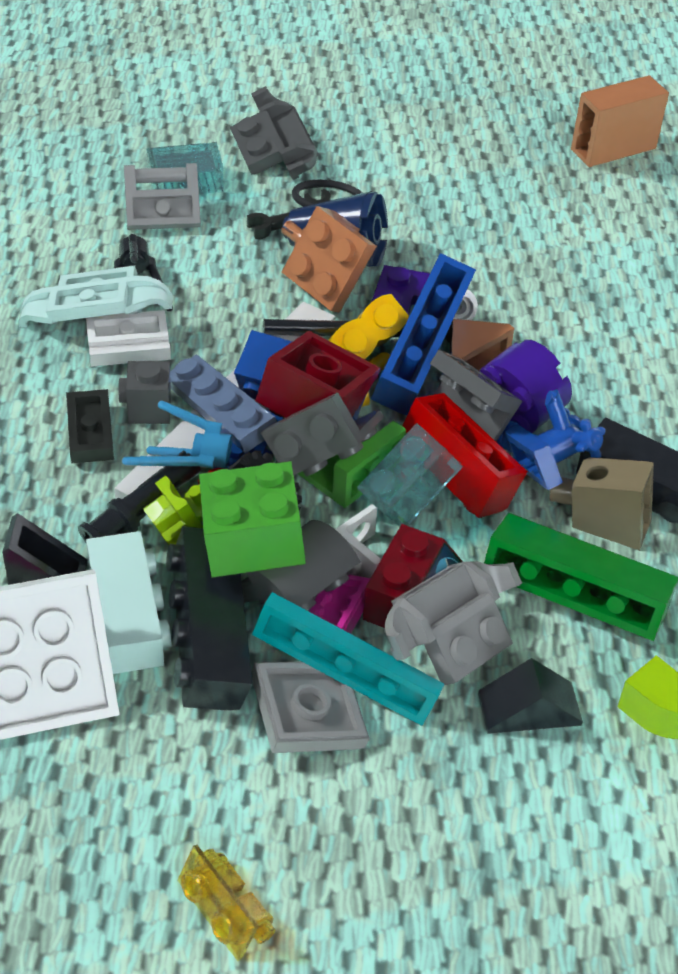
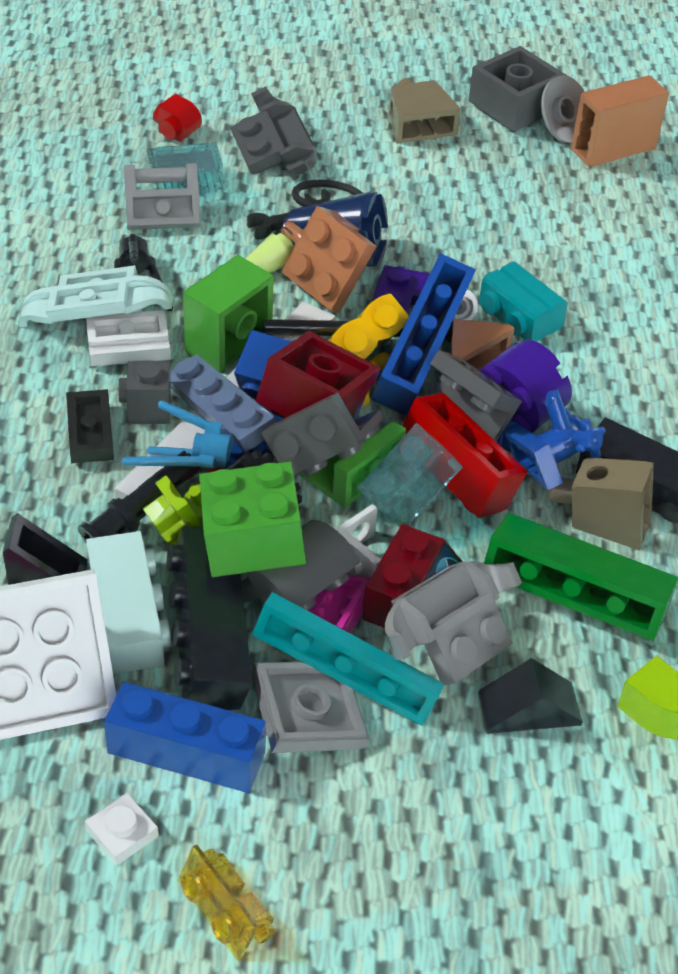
none -> white plate [85,793,159,866]
none -> blue brick [104,682,266,794]
none -> red plate [153,93,202,142]
none -> bright green brick [183,254,273,373]
none -> yellowish green cone [245,232,294,273]
none -> dark tan torso [389,78,460,143]
none -> dark grey brick [469,46,567,131]
none -> teal brick [479,261,568,342]
none -> light grey dish [541,75,585,143]

